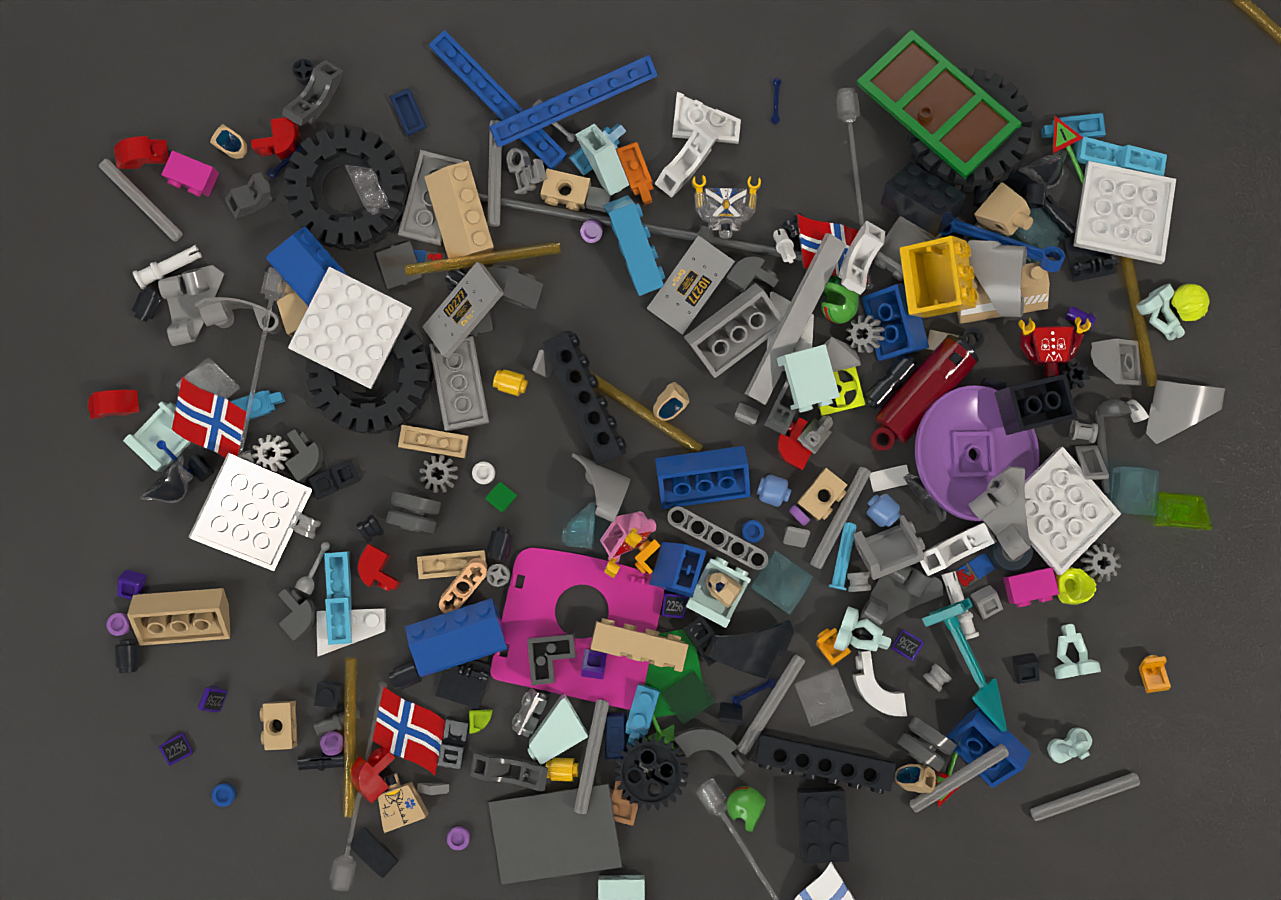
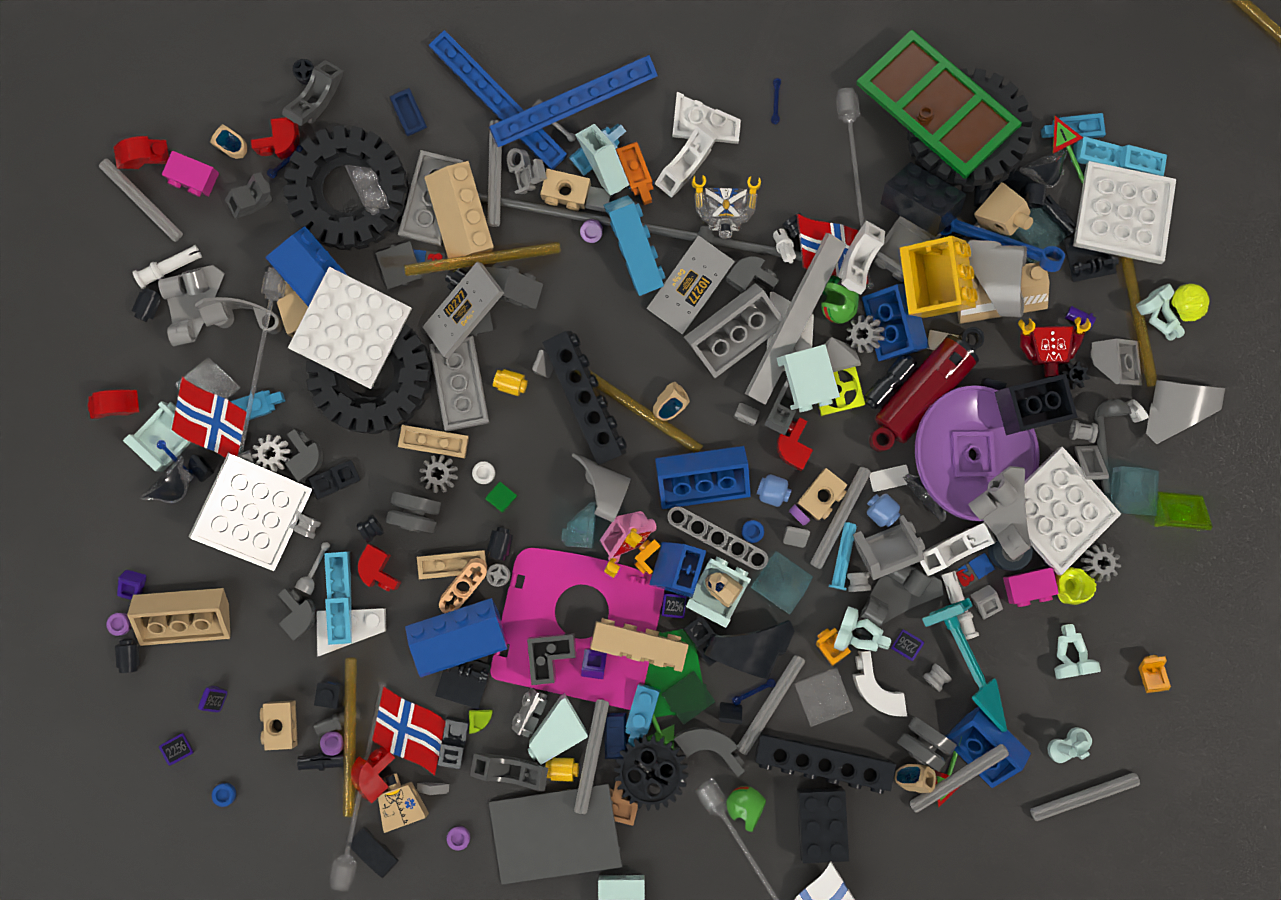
black brick [389,660,422,690] -> none
light grey hinge [798,416,833,454] -> none
black slope [1012,653,1040,684] -> none

